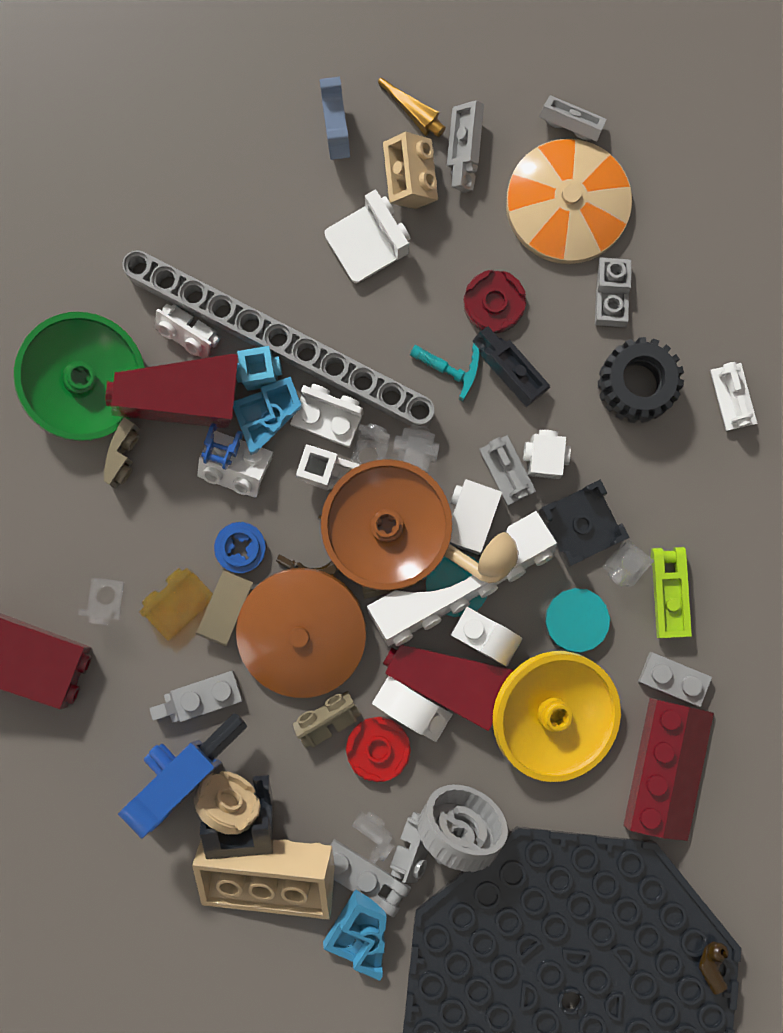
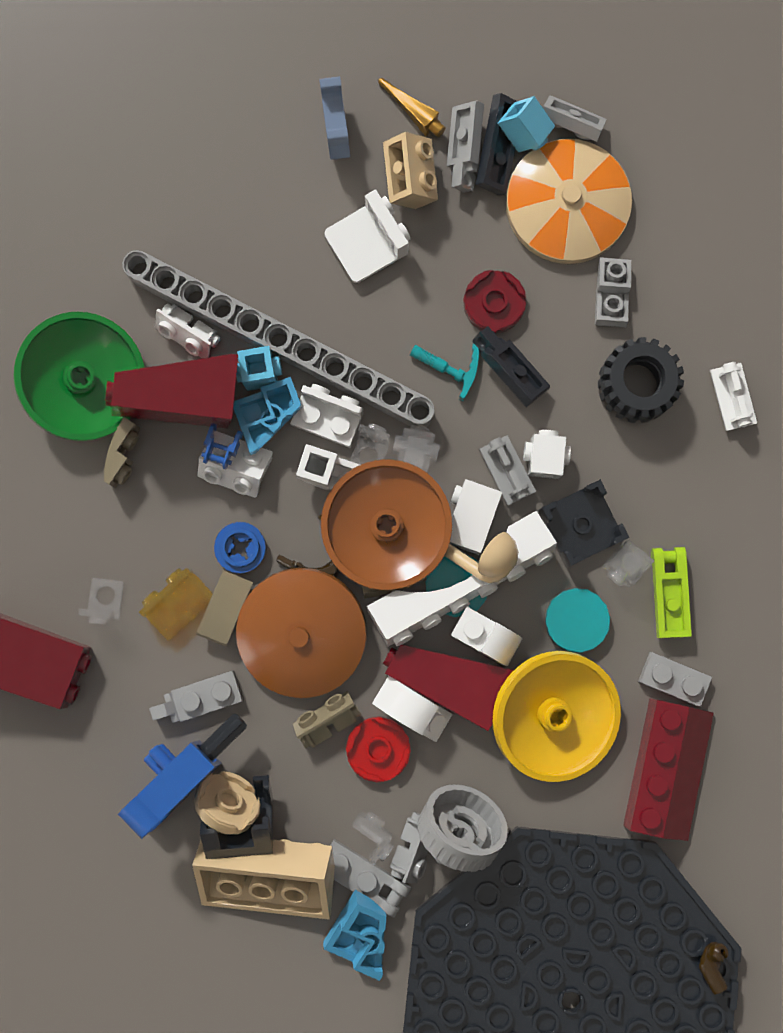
none -> black plate [476,93,517,196]
none -> medium azure brick [498,96,555,152]

